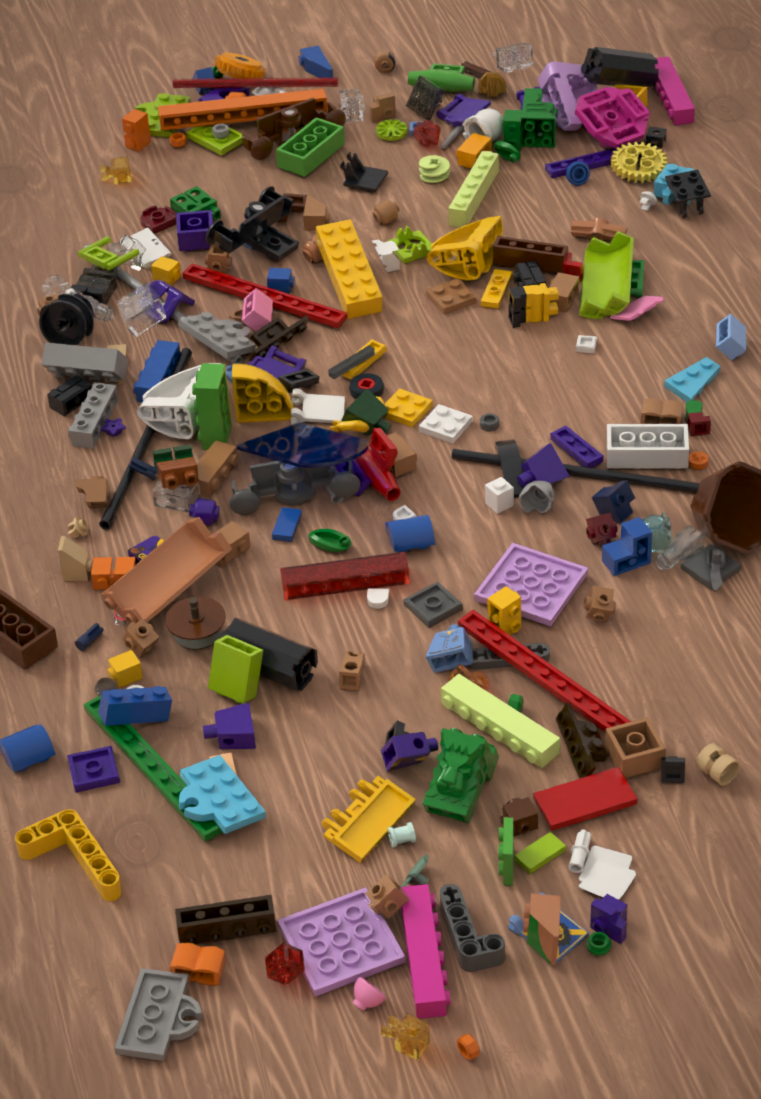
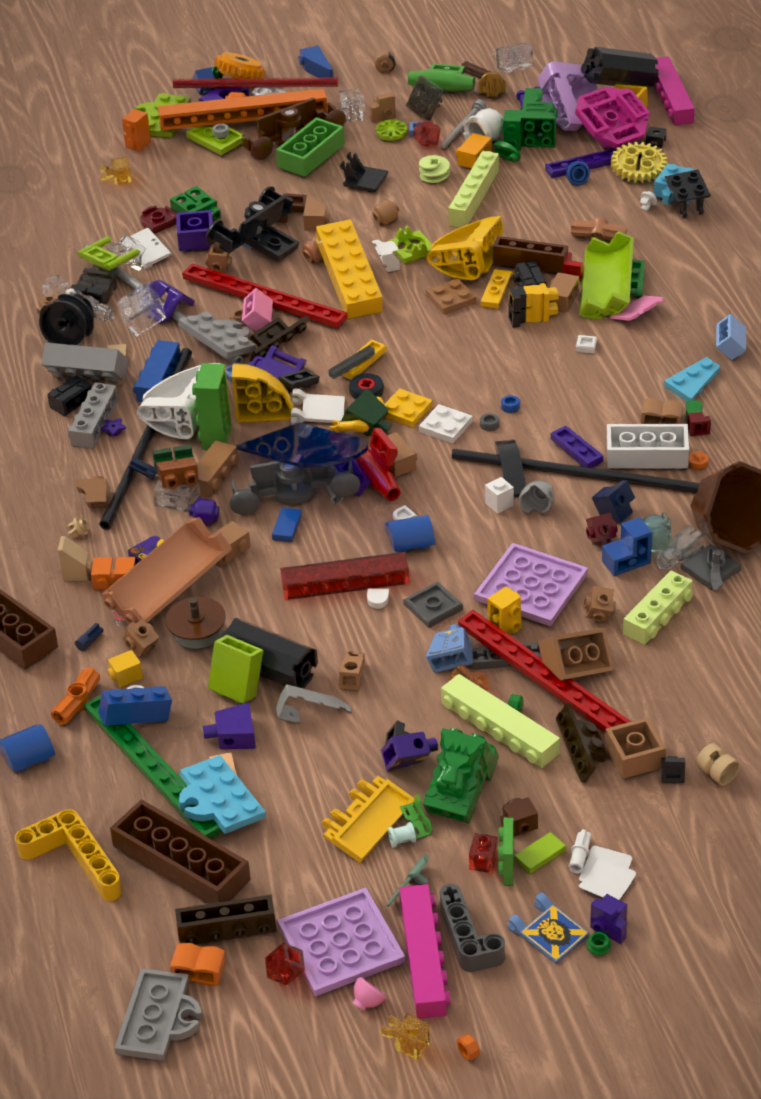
dark purple tile [67,746,120,793] -> none
clear smoke plate [95,678,117,696] -> none
yellow brick [151,256,181,285] -> none
orange tile [169,132,187,148] -> none
blue brick [267,268,295,294] -> none
green arm [308,529,352,552] -> none
medium nougat brick [365,874,409,919] -> none
dark purple piece [436,94,491,127] -> none
dark purple torso [517,443,569,487] -> none
nougat slope [523,894,561,965] -> none
red tile [533,767,638,831] -> none
none -> orange piece [50,667,100,726]
none -> reddish brown brick [110,799,251,904]
none -> light grey piece [276,685,351,723]
none -> bright green piece [400,792,432,839]
none -> clear red brick [469,833,498,873]
none -> blue tile [501,395,520,413]
none -> medium nougat slope [538,627,614,680]
none -> yellowish green brick [623,571,693,645]

